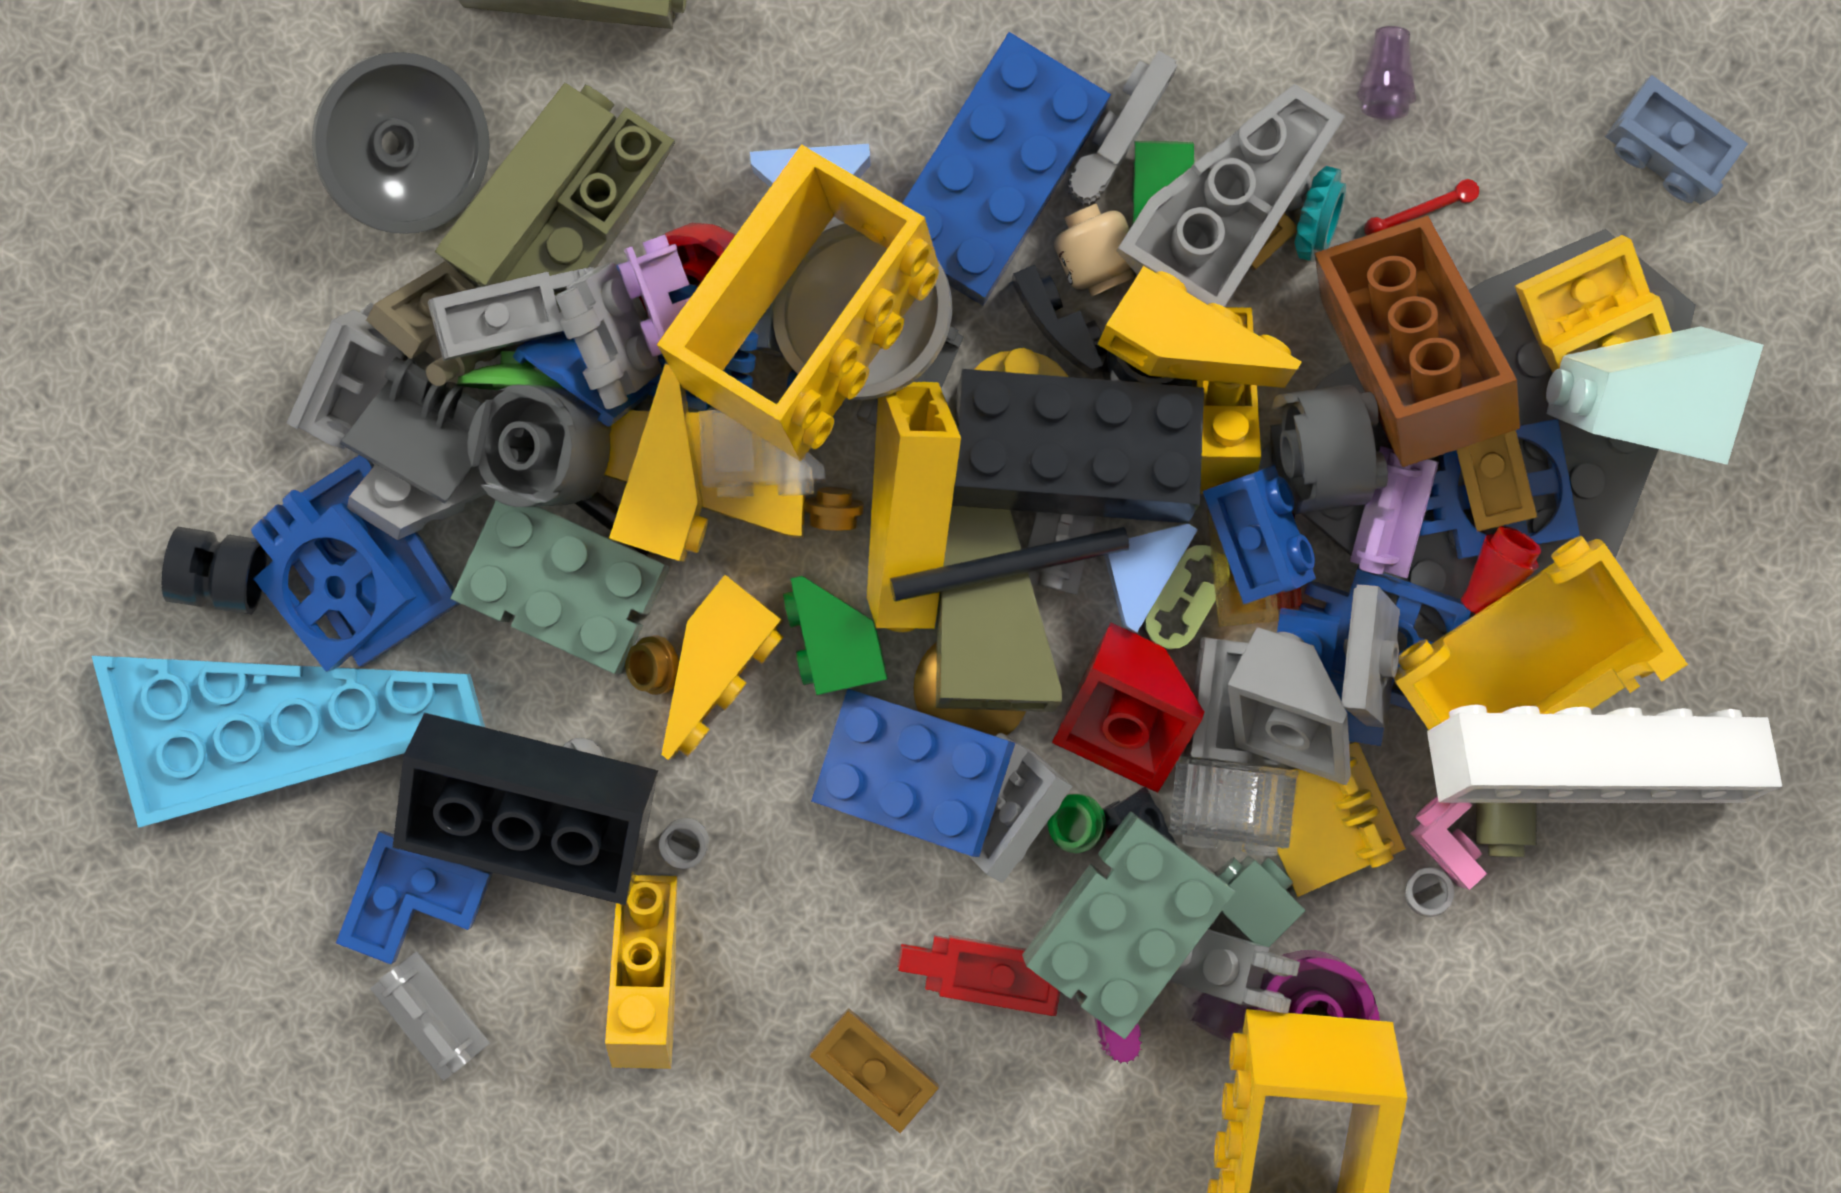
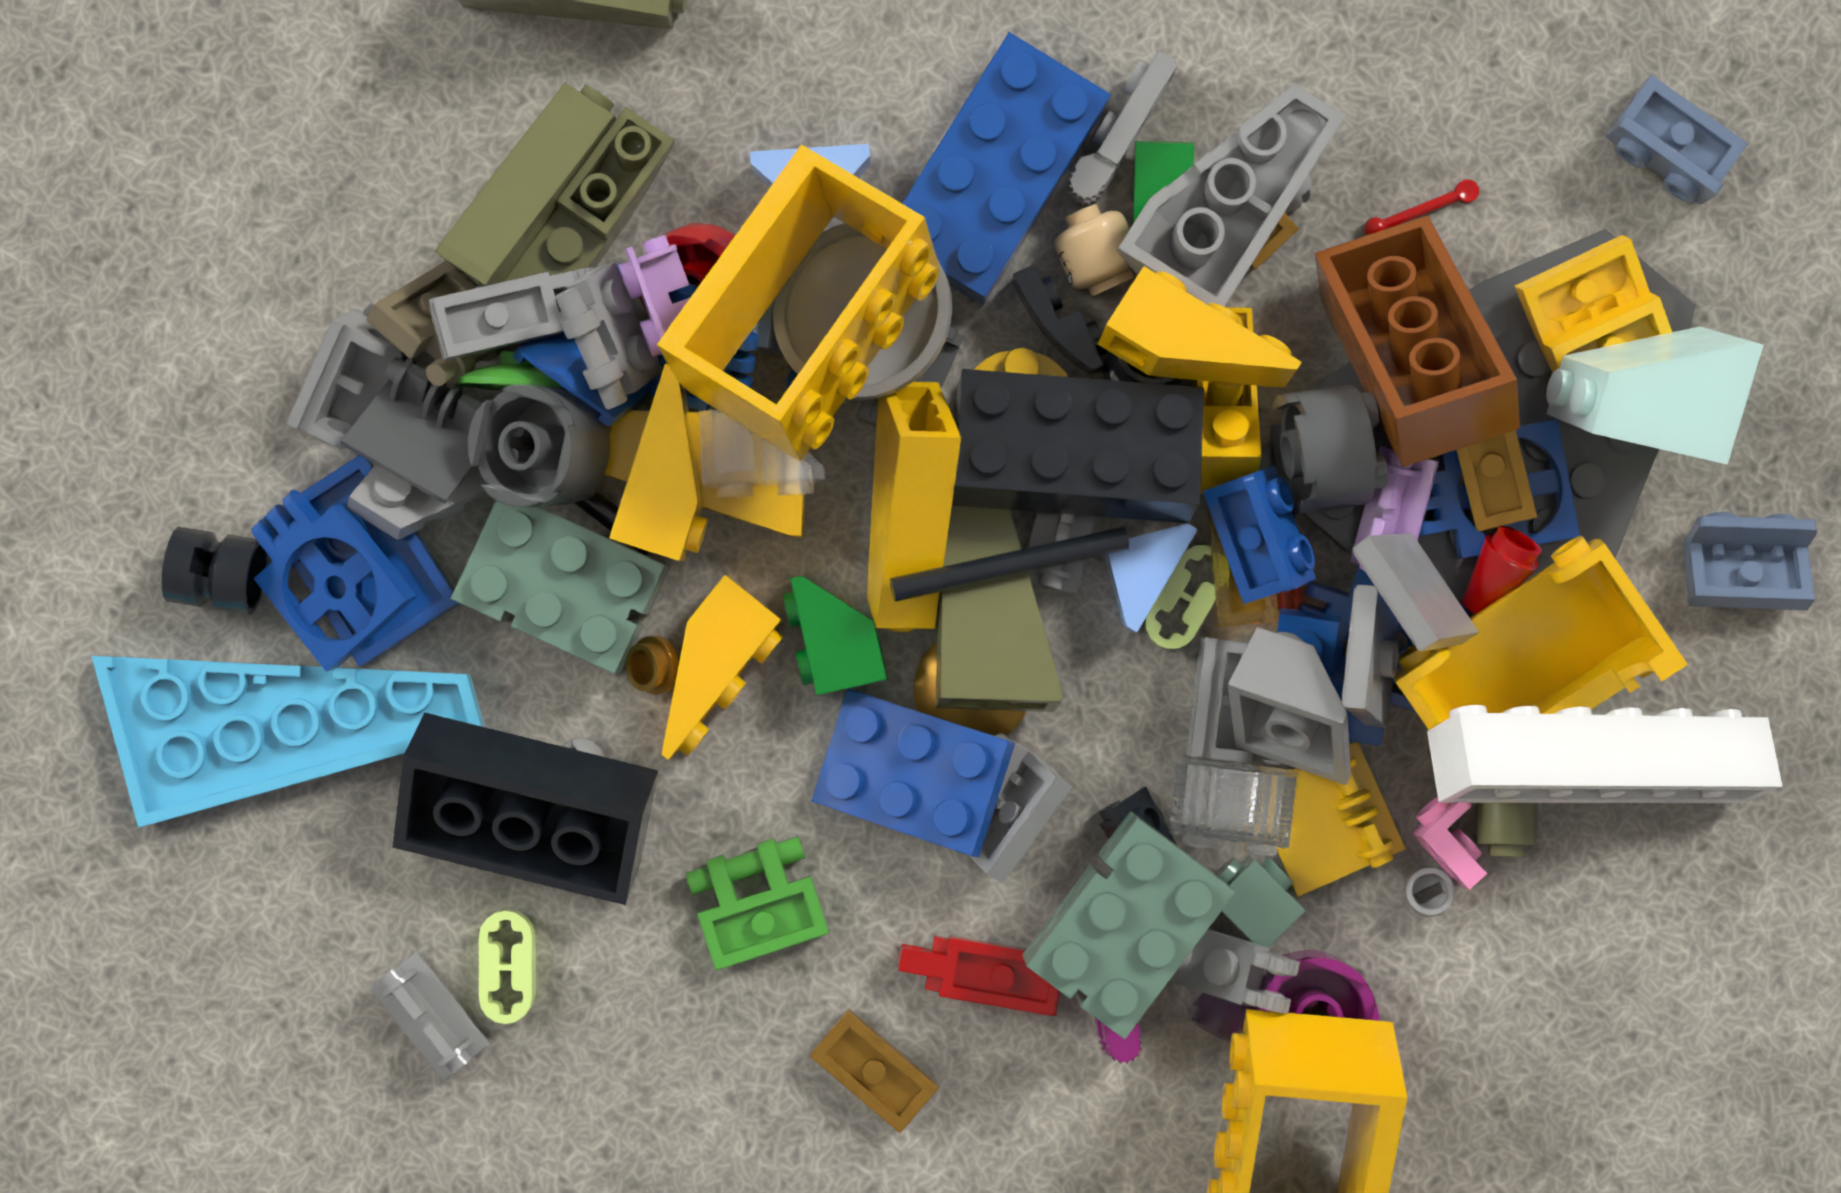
dark grey dish [312,52,490,234] -> none
blue plate [336,830,493,964] -> none
yellow slope [605,875,677,1069] -> none
light grey hinge [659,818,709,869] -> none
pearl gold plate [805,487,864,531] -> none
green plate [1048,794,1106,853] -> none
red slope [1052,622,1205,793] -> none
teal gear [1294,166,1346,262] -> none
clear purple cone [1357,26,1416,120] -> none
none -> yellowish green beam [478,909,536,1024]
none -> bright green plate [686,836,830,970]
none -> light grey tile [1352,533,1479,652]
none -> sand blue bracket [1683,512,1817,610]

